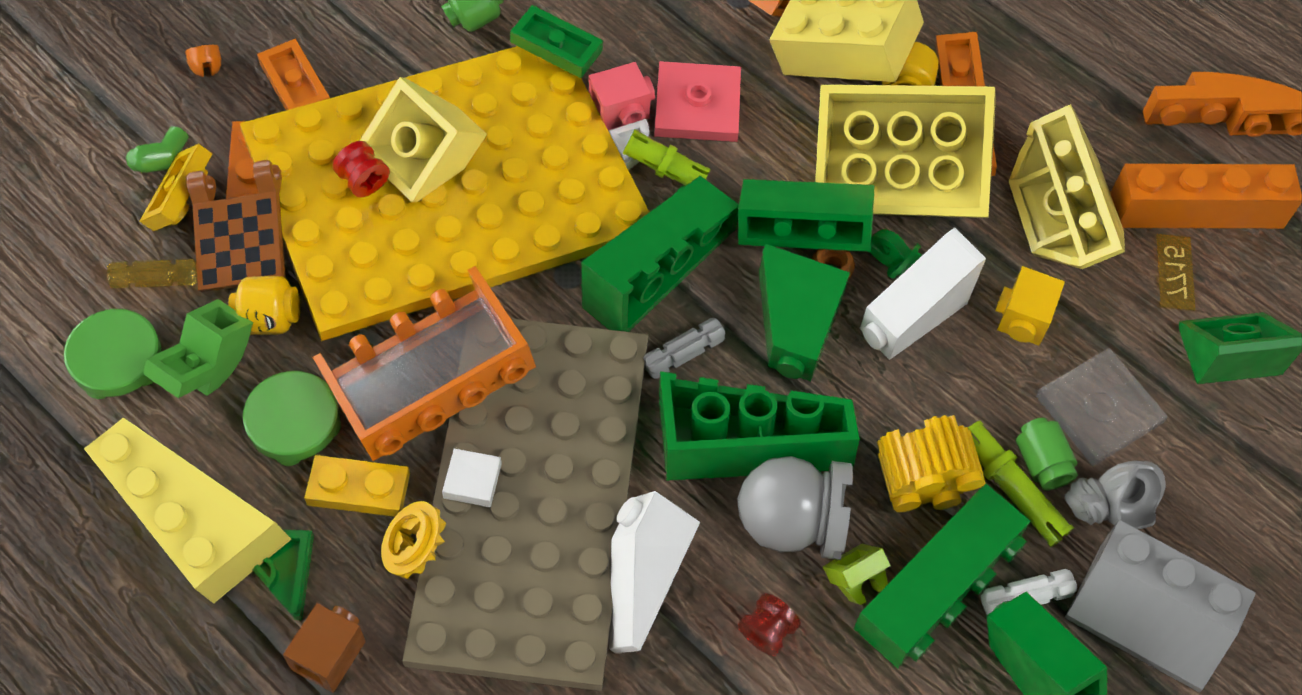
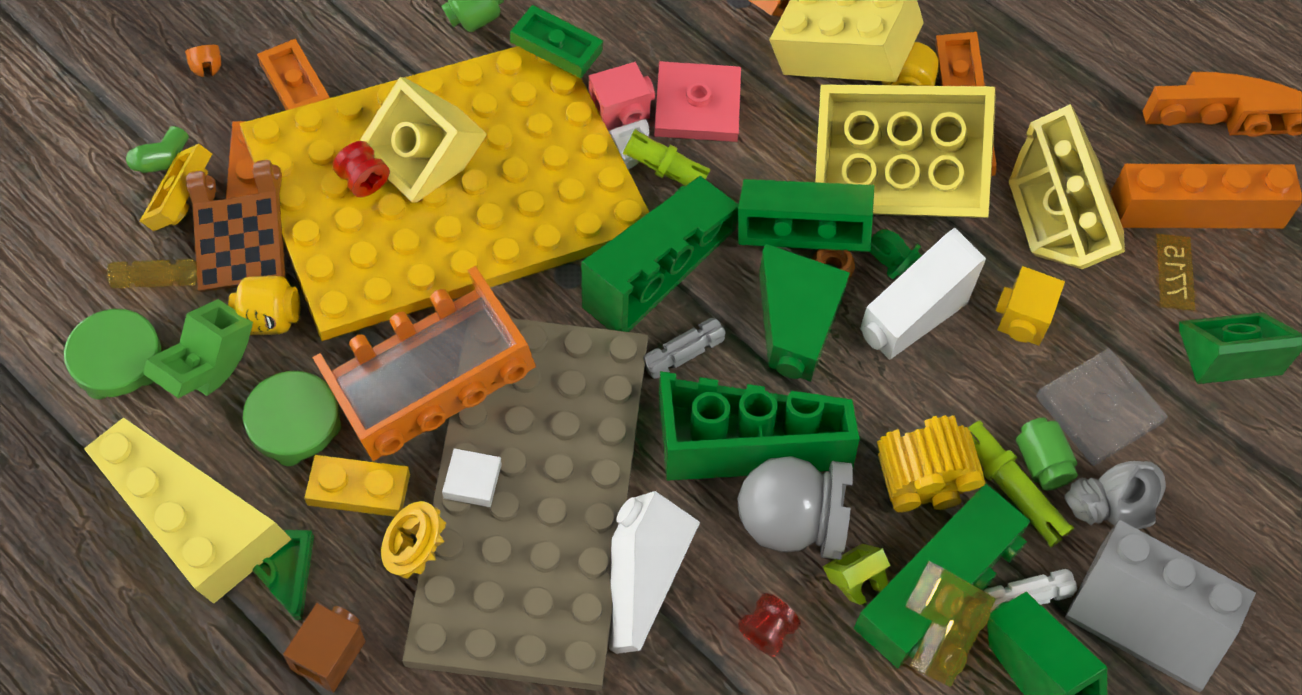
none -> clear yellow plate [905,561,996,687]

